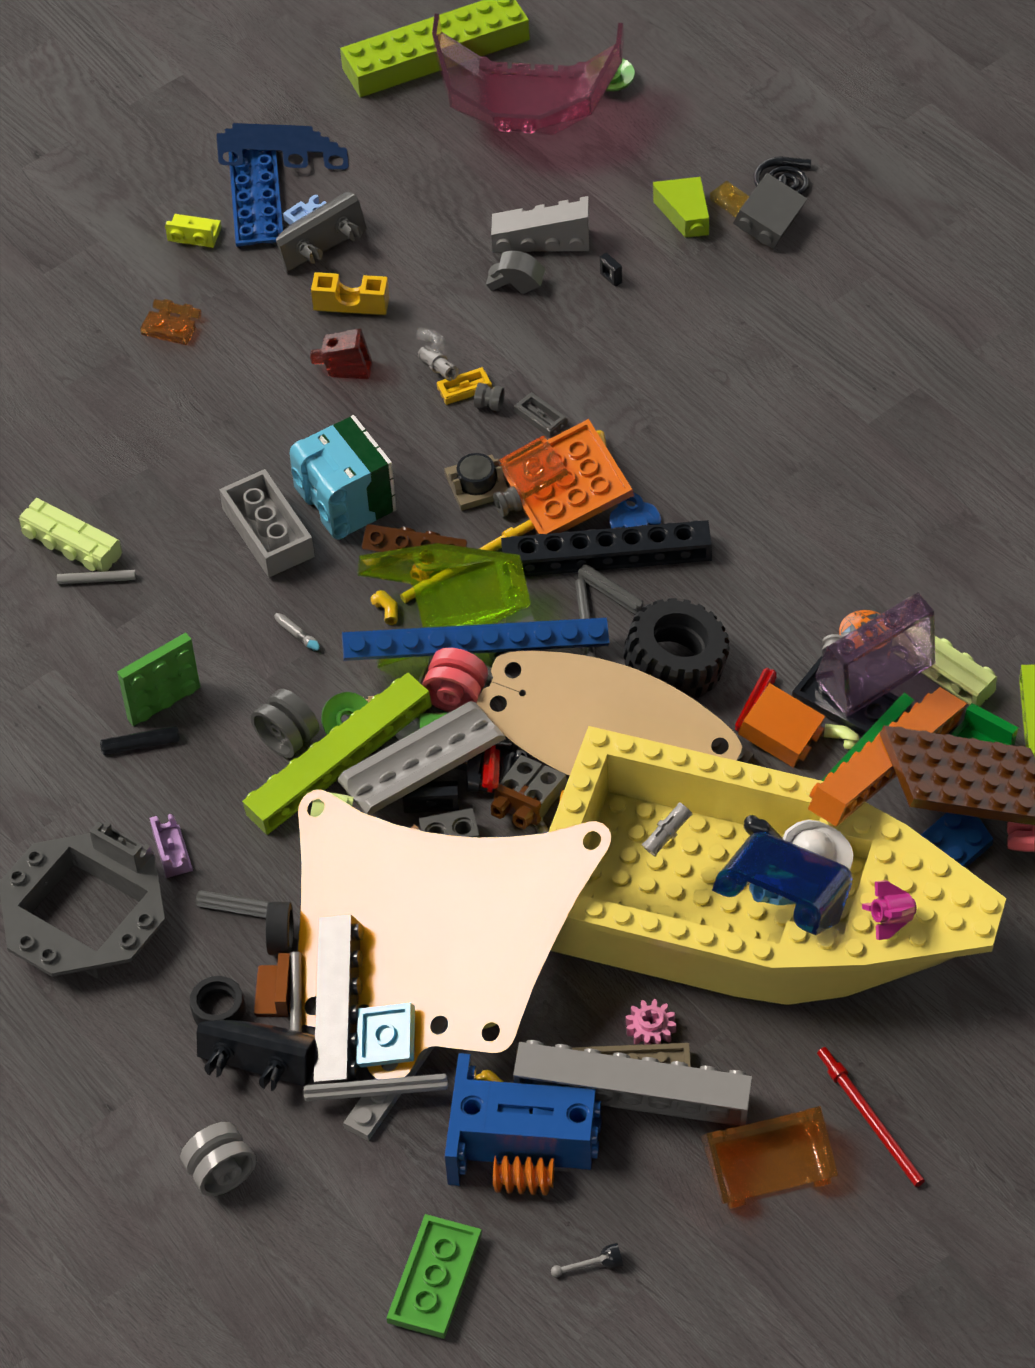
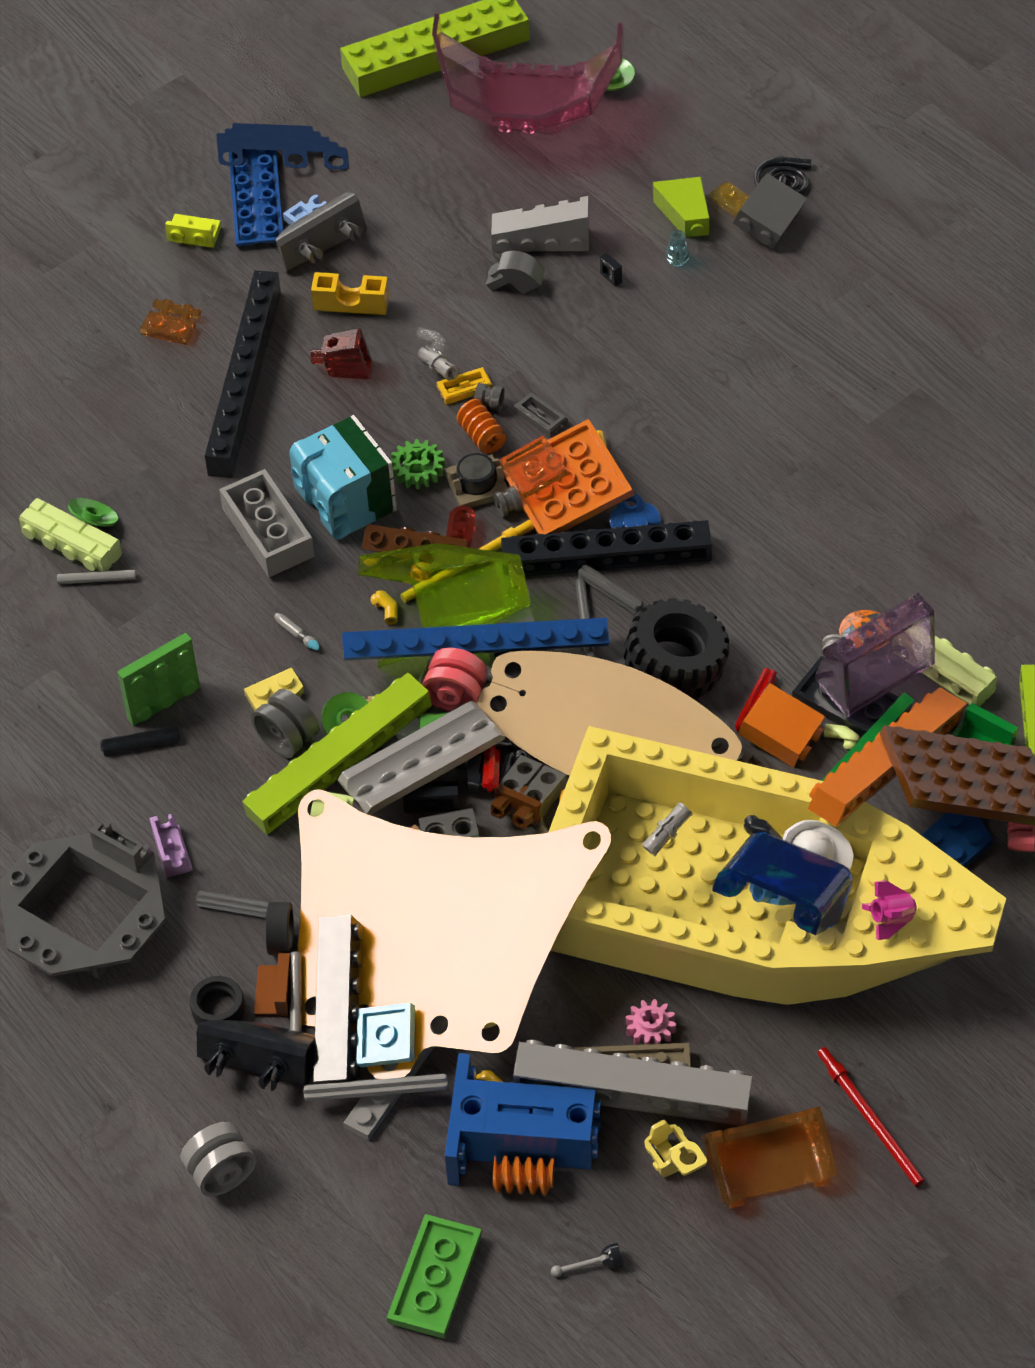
none -> bright green dish [68,498,118,528]
none -> black brick [205,270,281,478]
none -> light yellow wing [244,668,304,711]
none -> bright green gear [390,439,445,489]
none -> clear red plate [446,506,476,550]
none -> orange piece [456,399,507,454]
none -> light yellow piece [644,1120,707,1177]
none -> clear light blue cone [665,230,690,266]

